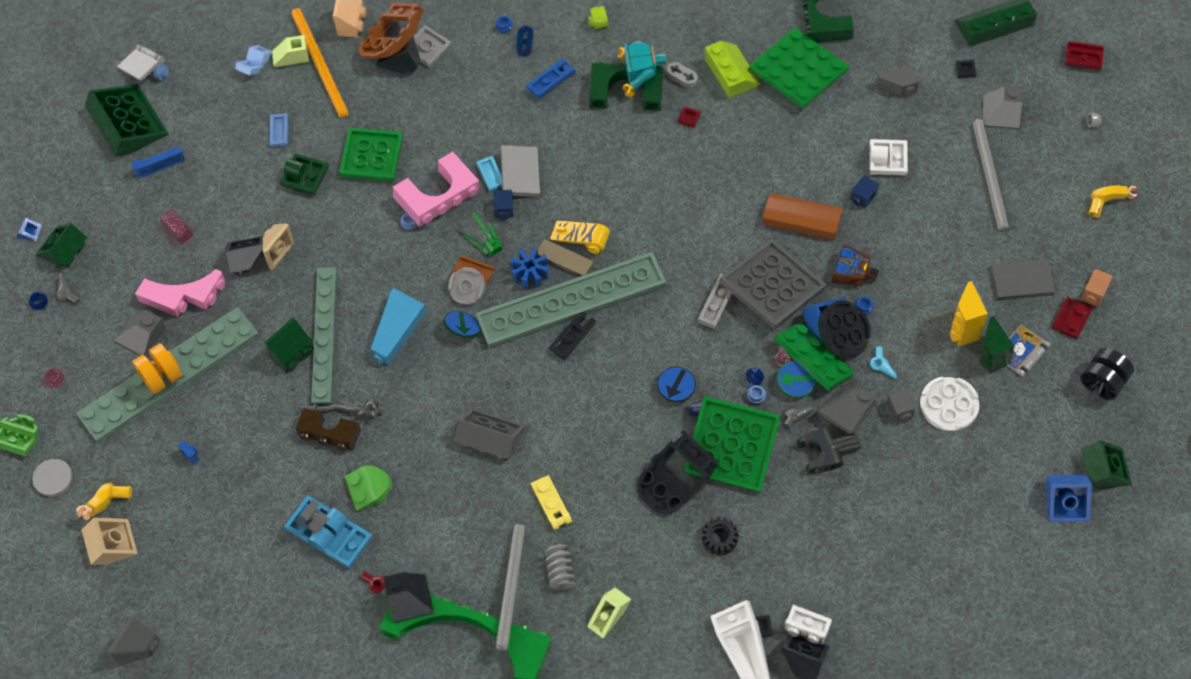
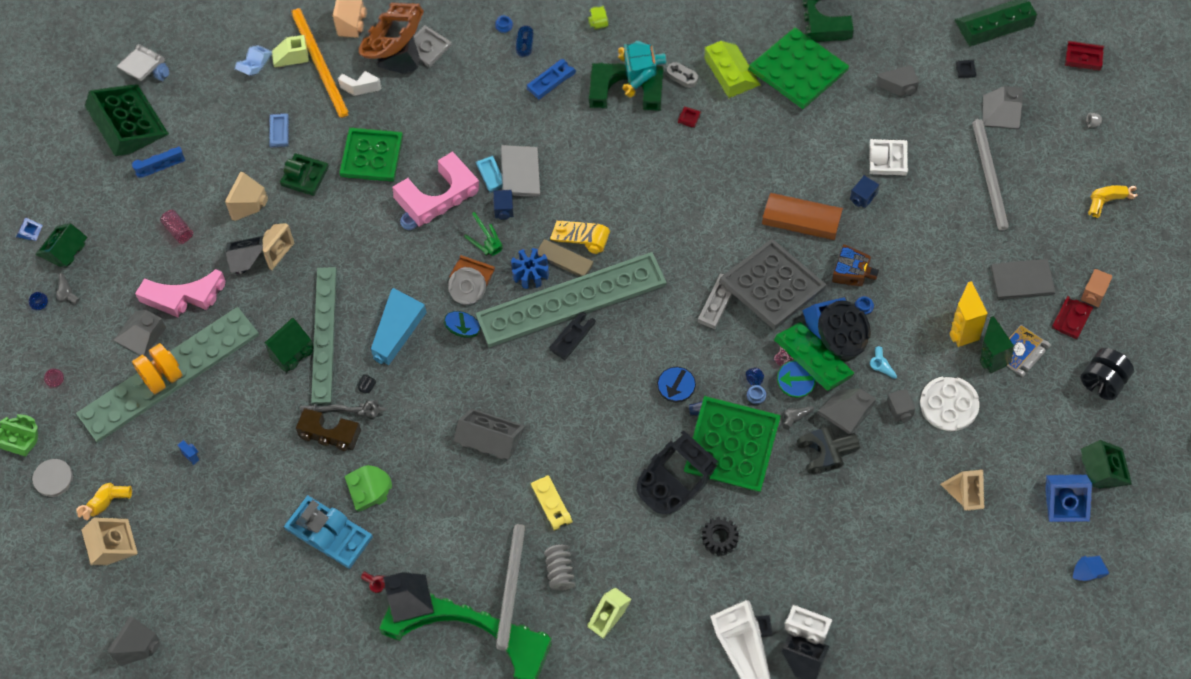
none -> tan slope [225,172,268,221]
none -> white slope [338,71,381,96]
none -> black piece [357,374,376,394]
none -> tan slope [941,470,984,510]
none -> blue tile [1073,556,1109,581]

